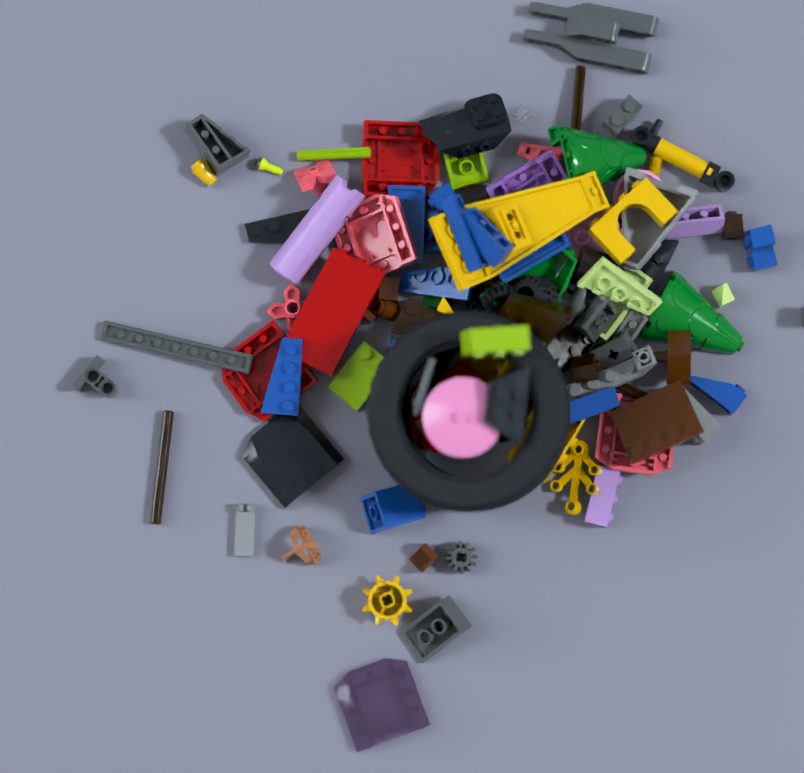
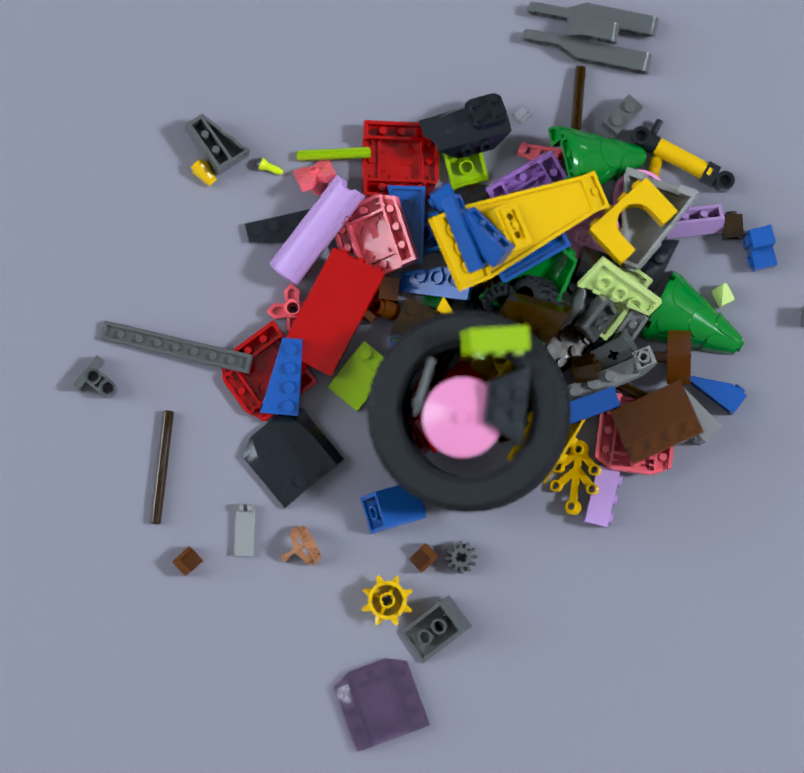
none -> reddish brown panel [172,546,203,576]

